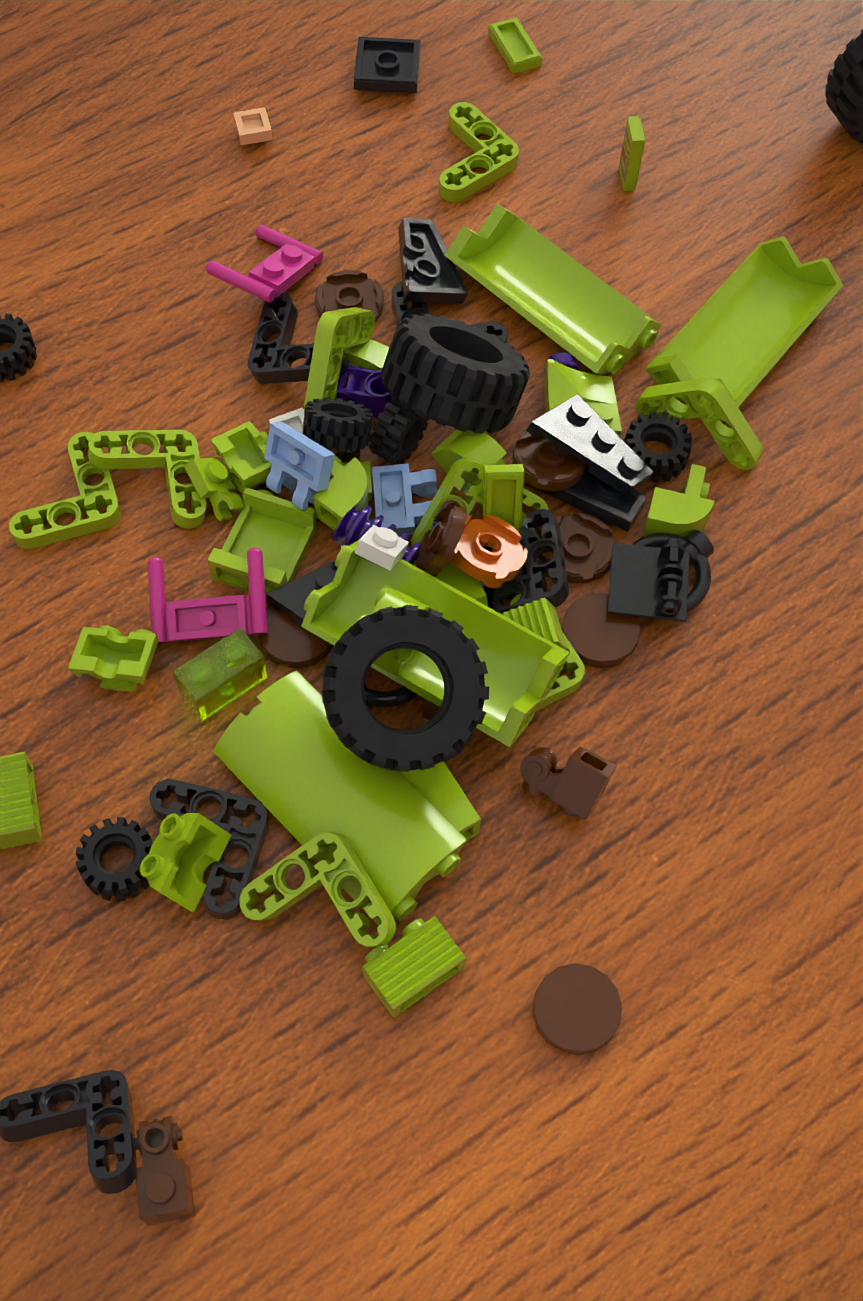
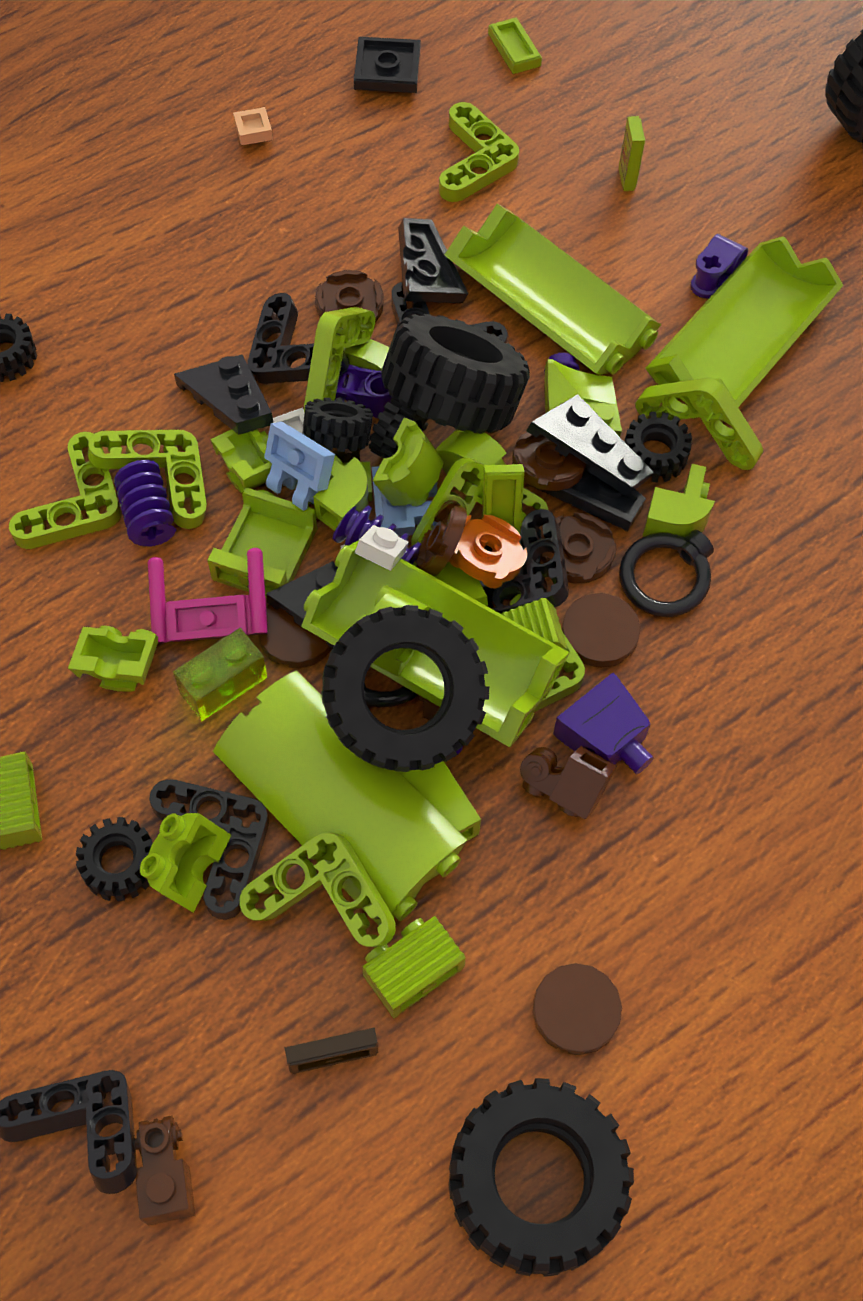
lime plate [185,457,244,521] -> none
dark pink plate [206,225,323,303] -> none
black hinge [607,538,690,622] -> none
none -> dark purple piece [114,460,176,547]
none -> black wing [174,354,274,435]
none -> dark brown tile [284,1027,378,1074]
none -> lime cylinder [372,418,444,506]
none -> black tyre [448,1078,634,1277]
none -> dark purple torso [553,673,654,775]
none -> dark purple piece [690,234,748,298]

